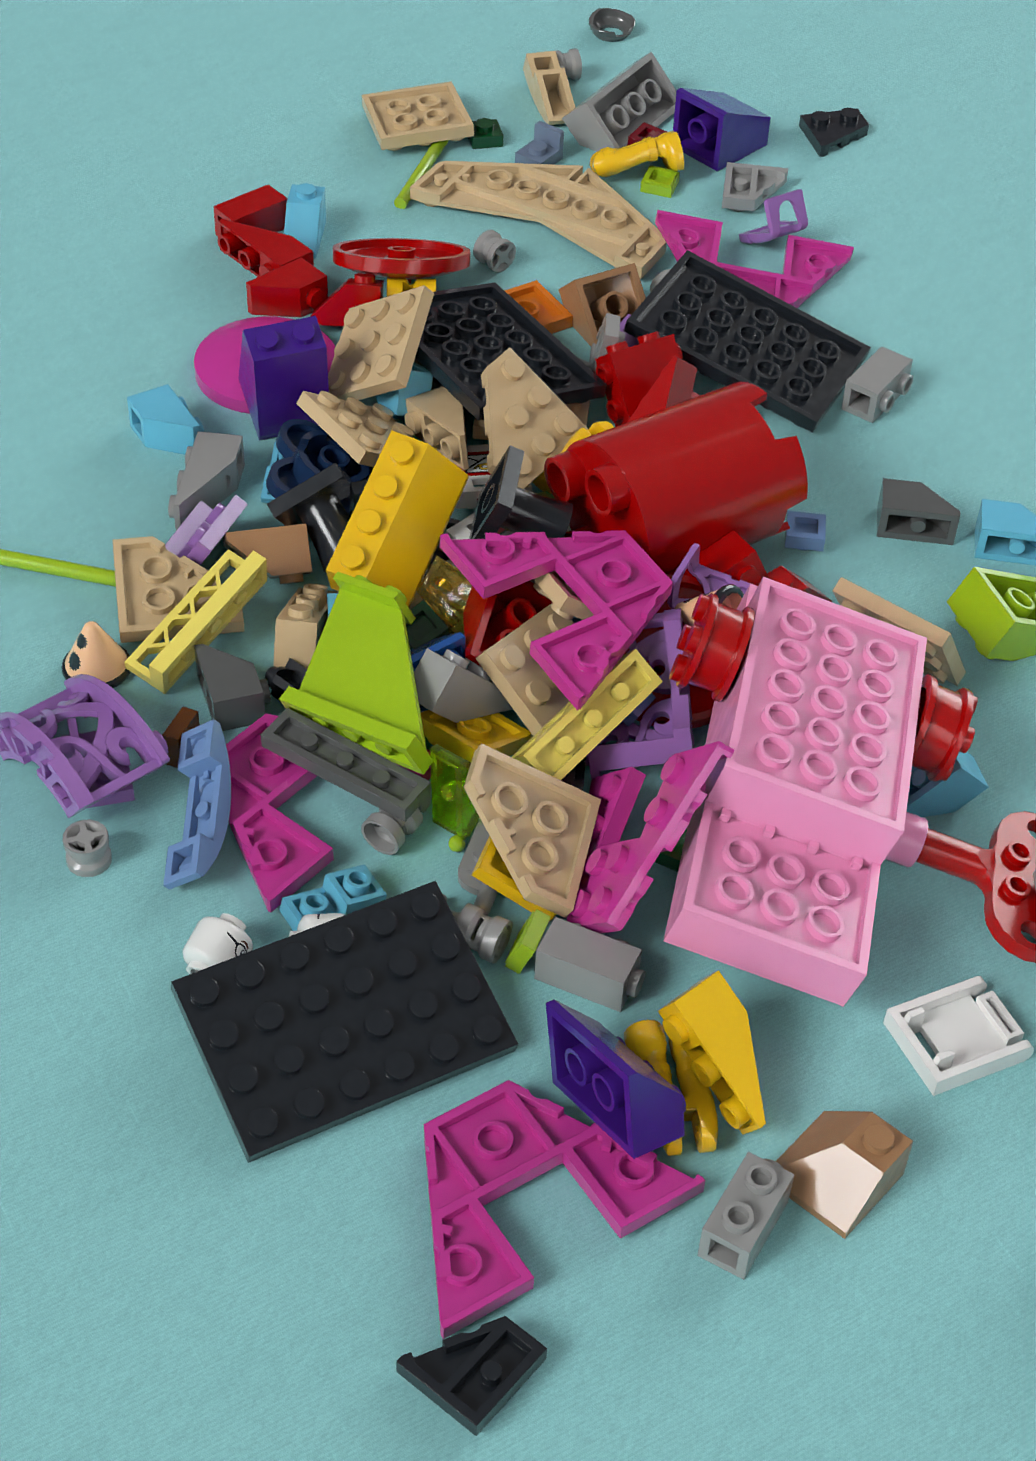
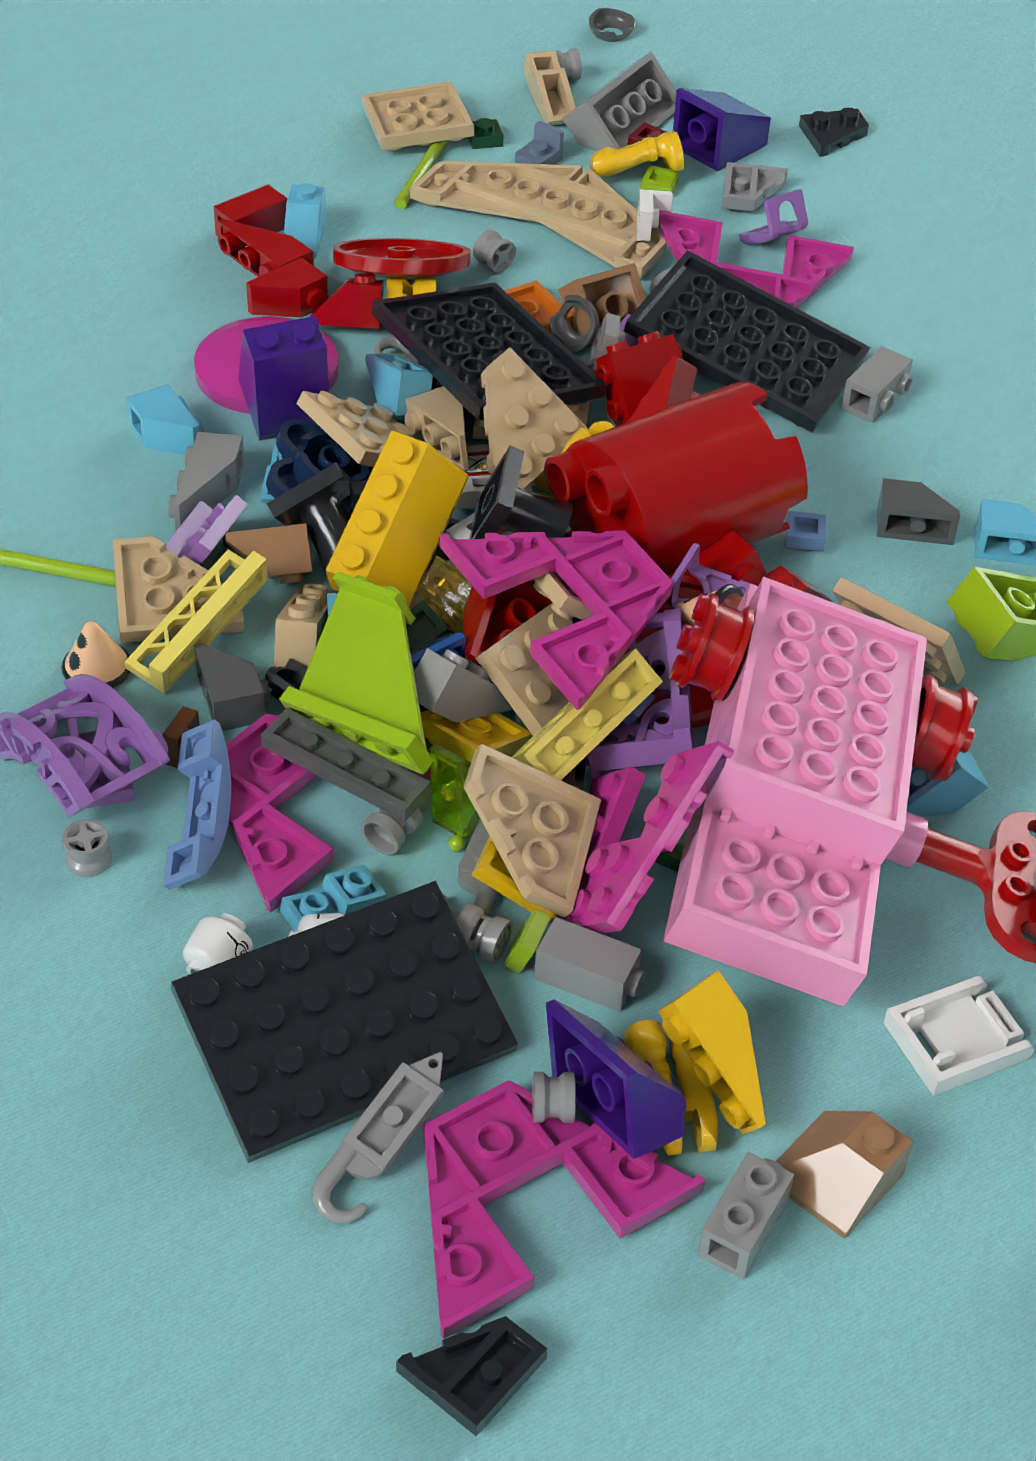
tan plate [328,285,434,400] -> none
none -> light grey plate [312,1052,443,1224]
none -> light grey wheel [532,1072,575,1123]
none -> dark grey piece [550,295,600,353]
none -> white bracket [636,189,673,241]

